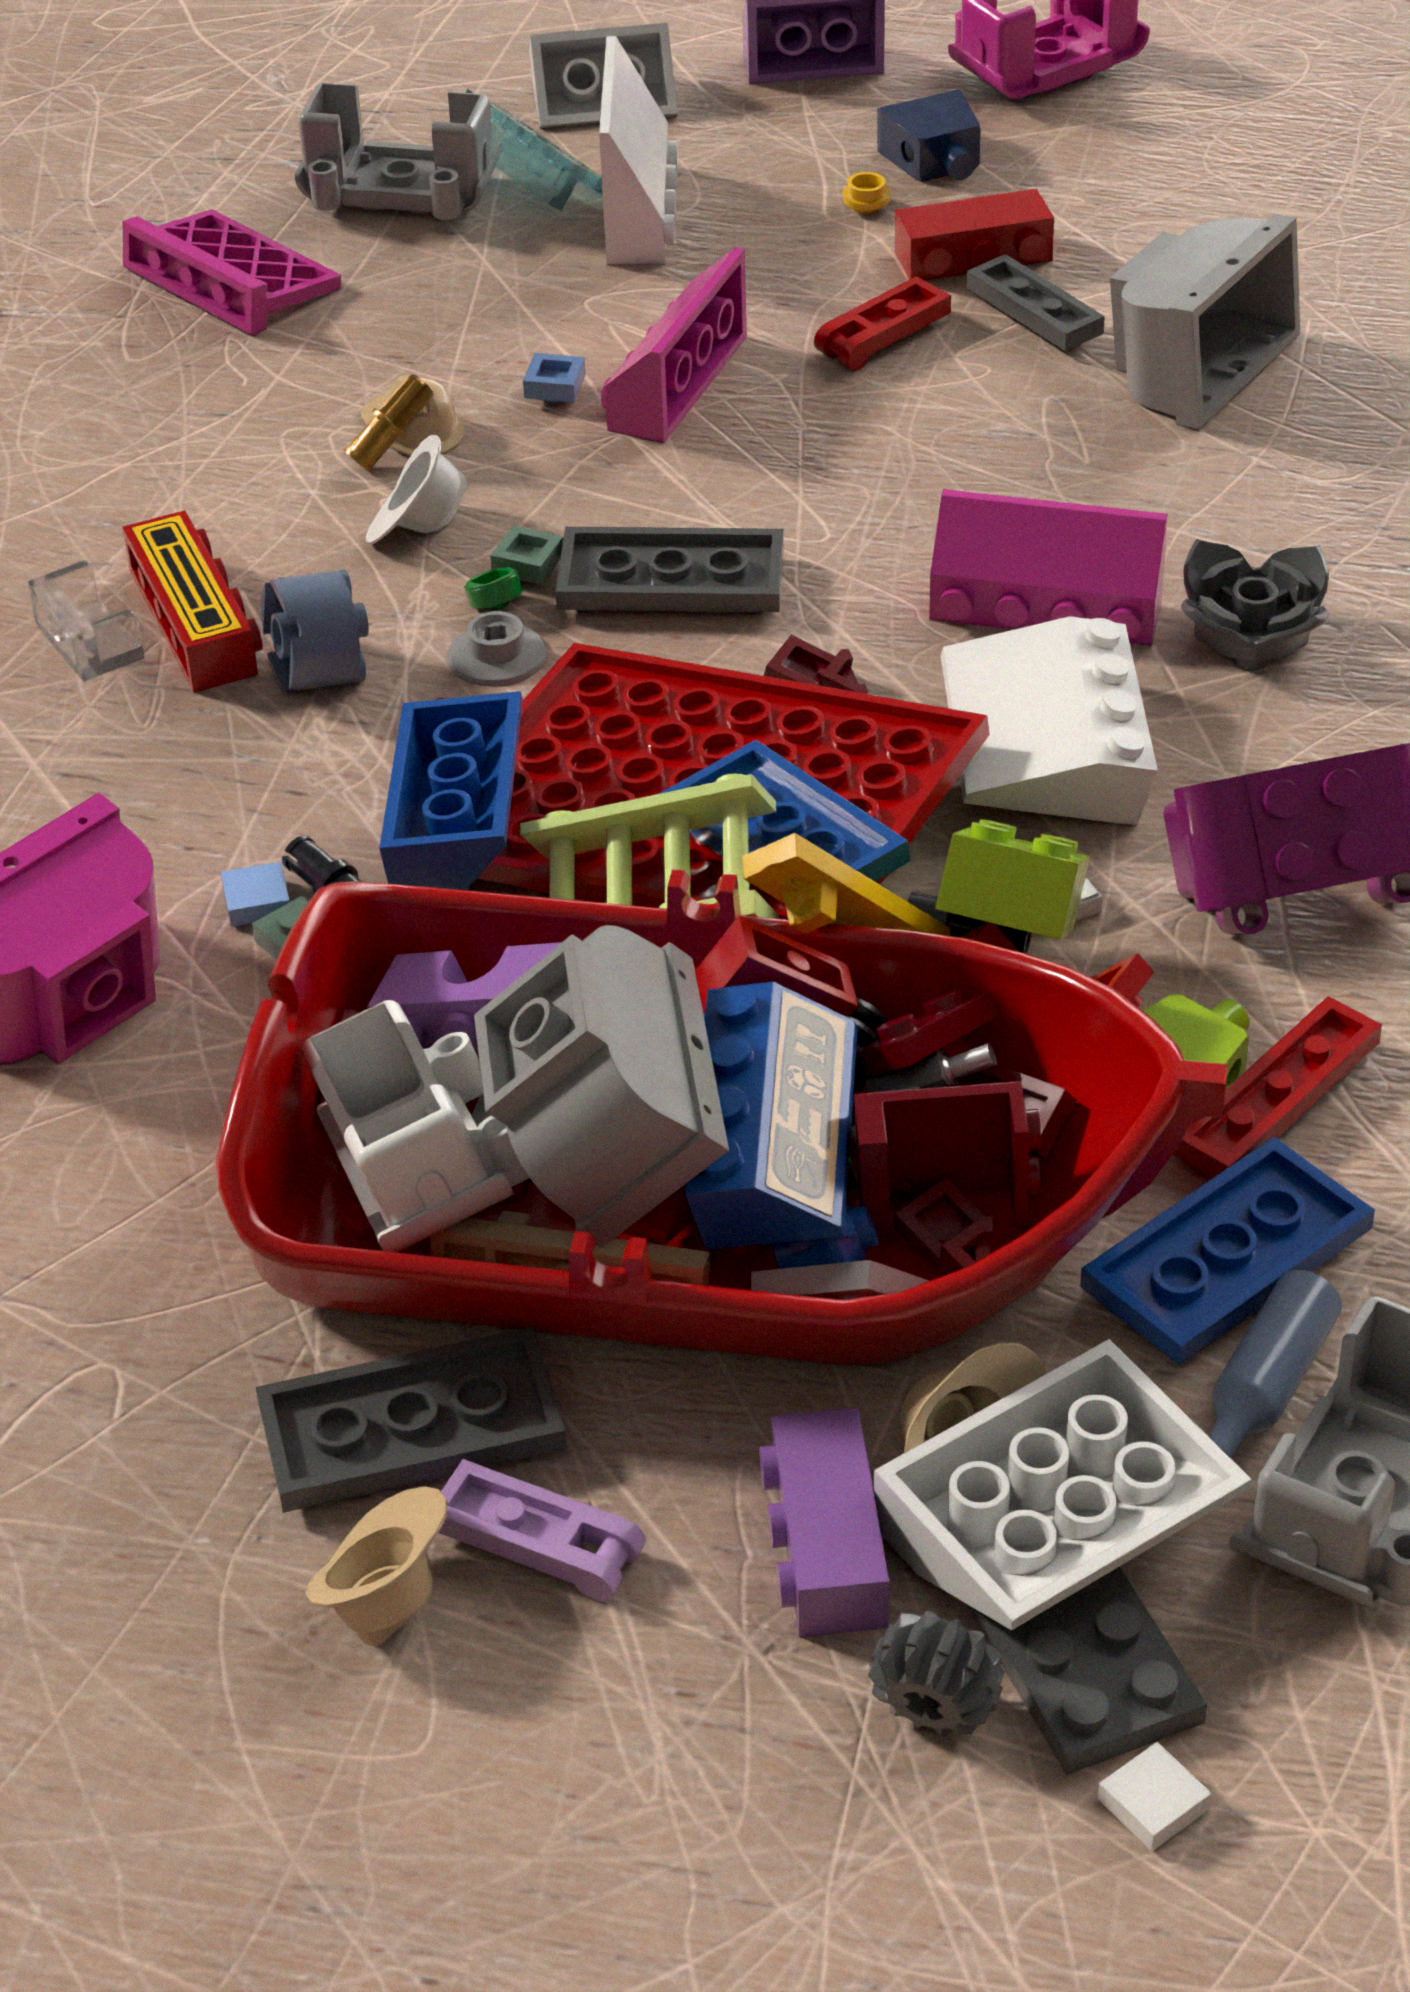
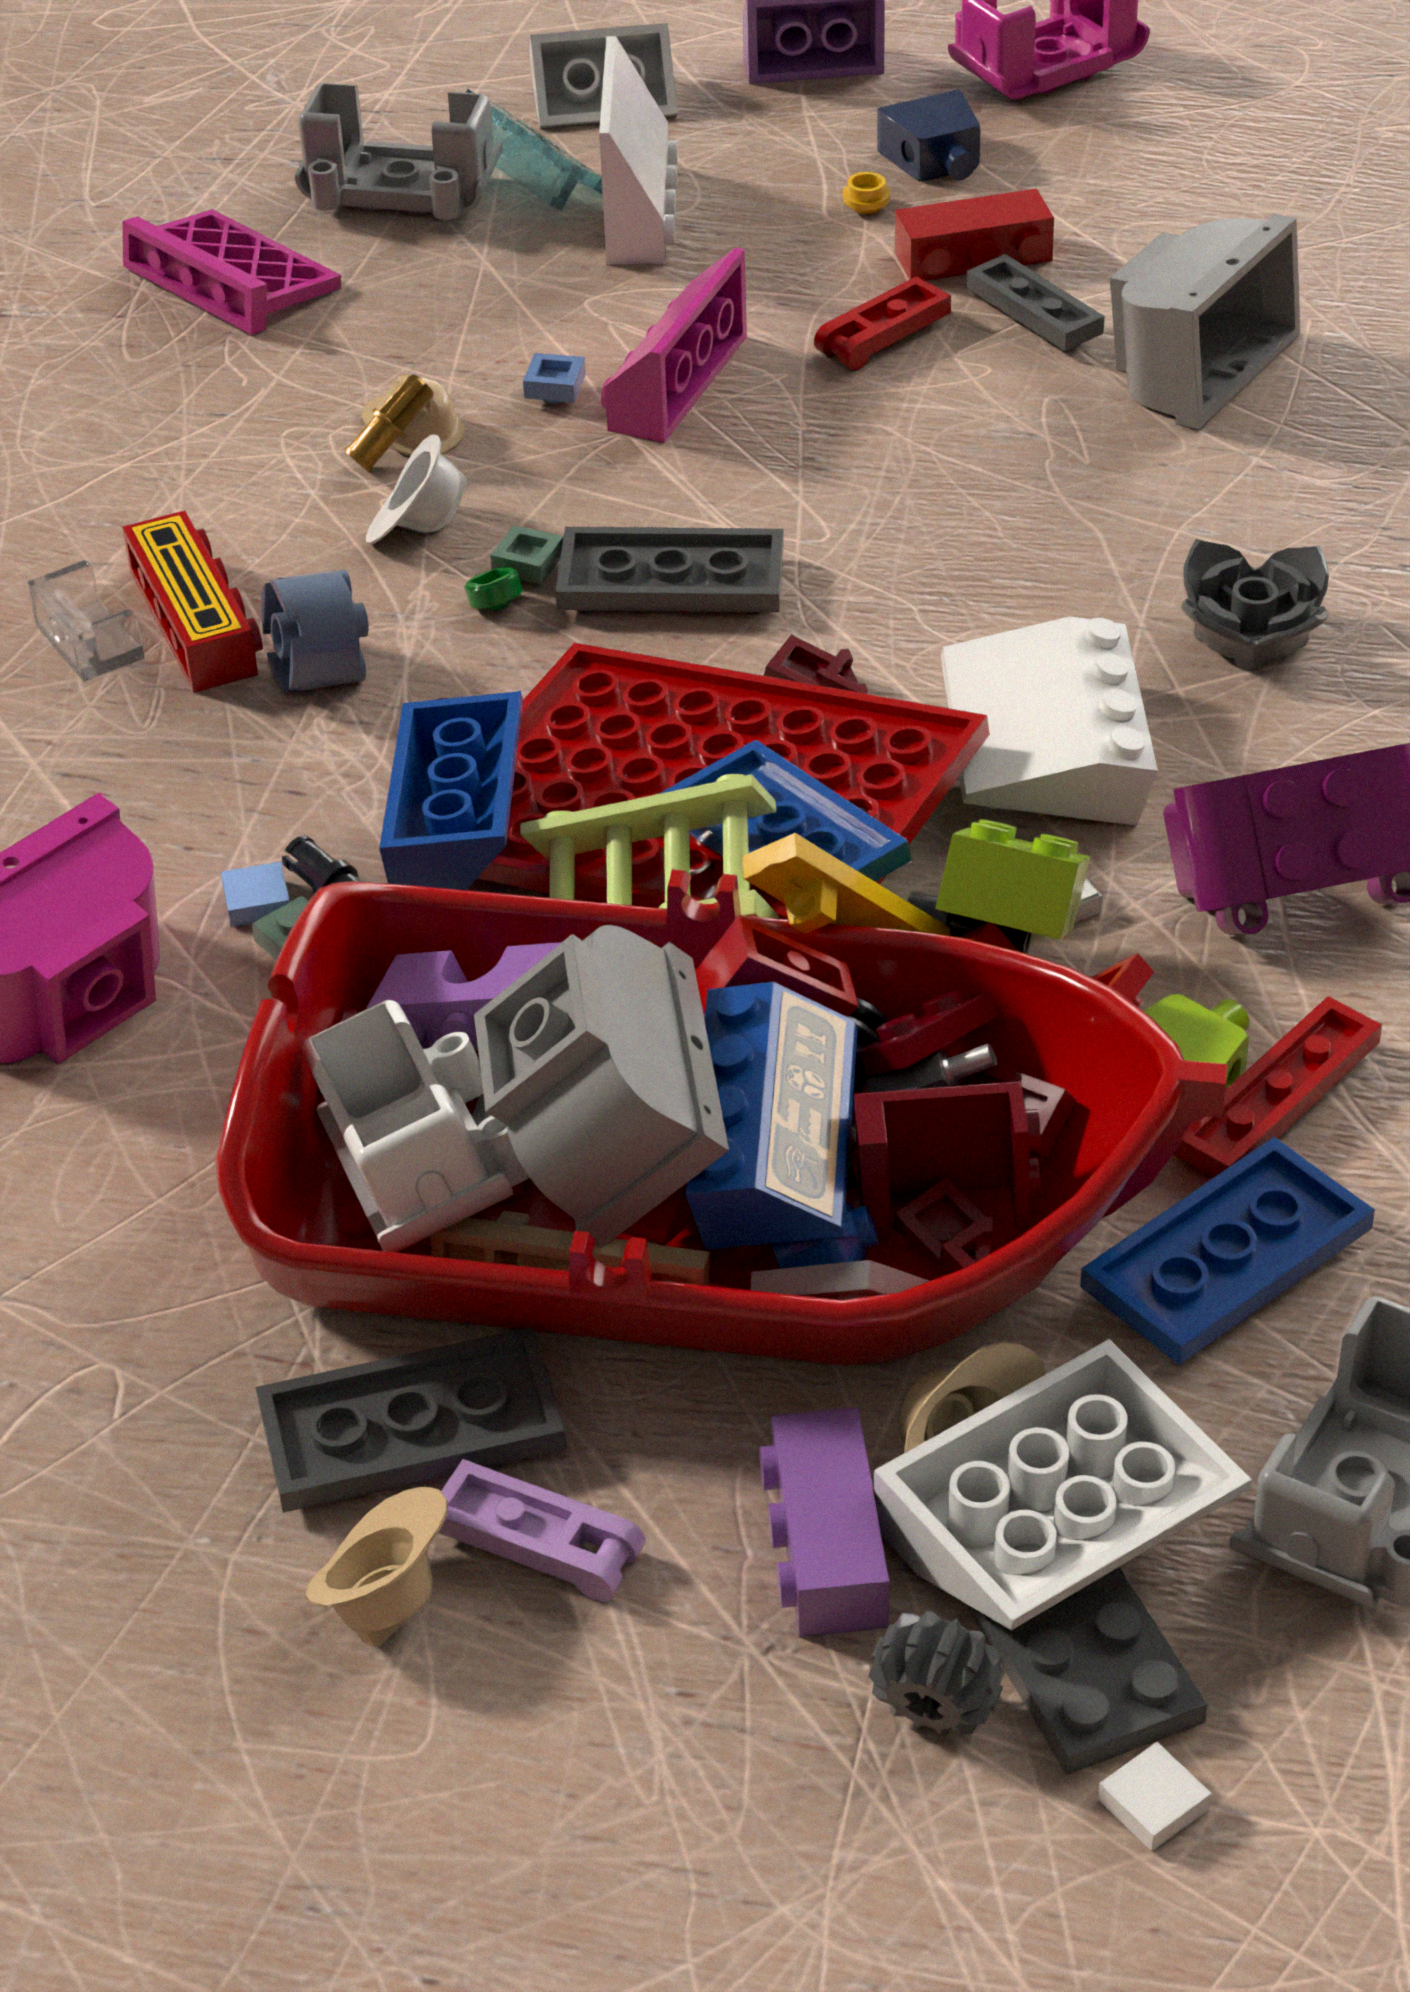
light grey piece [447,611,548,686] -> none
dark pink slope [929,489,1168,646] -> none
sand blue piece [1208,1269,1342,1459] -> none

